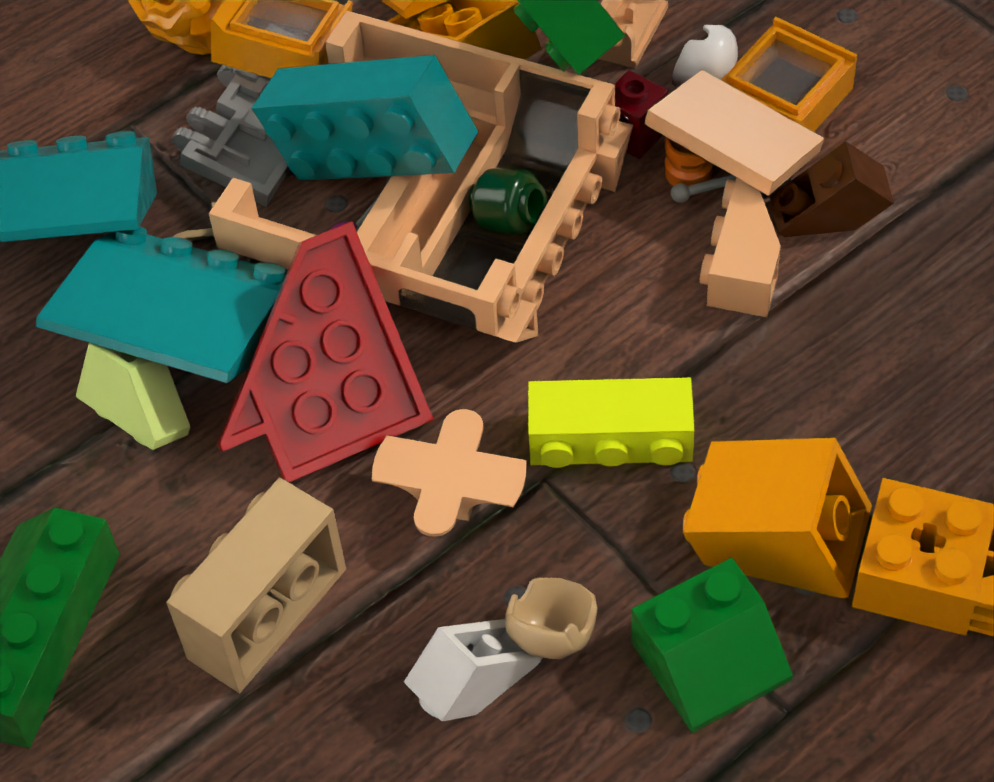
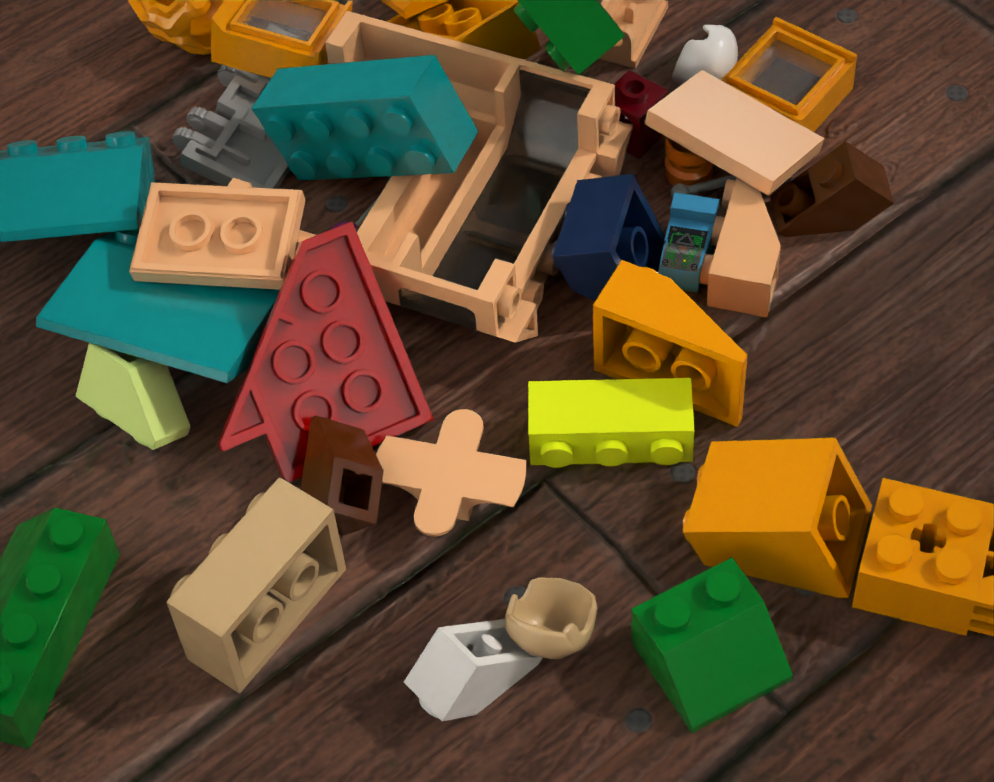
dark green head [469,167,547,235] -> none
none -> light nougat tile [129,182,306,290]
none -> reddish brown slope [300,415,384,536]
none -> dark blue slope [552,174,665,301]
none -> light orange slope [593,260,748,427]
none -> dark azure leg [658,192,719,293]

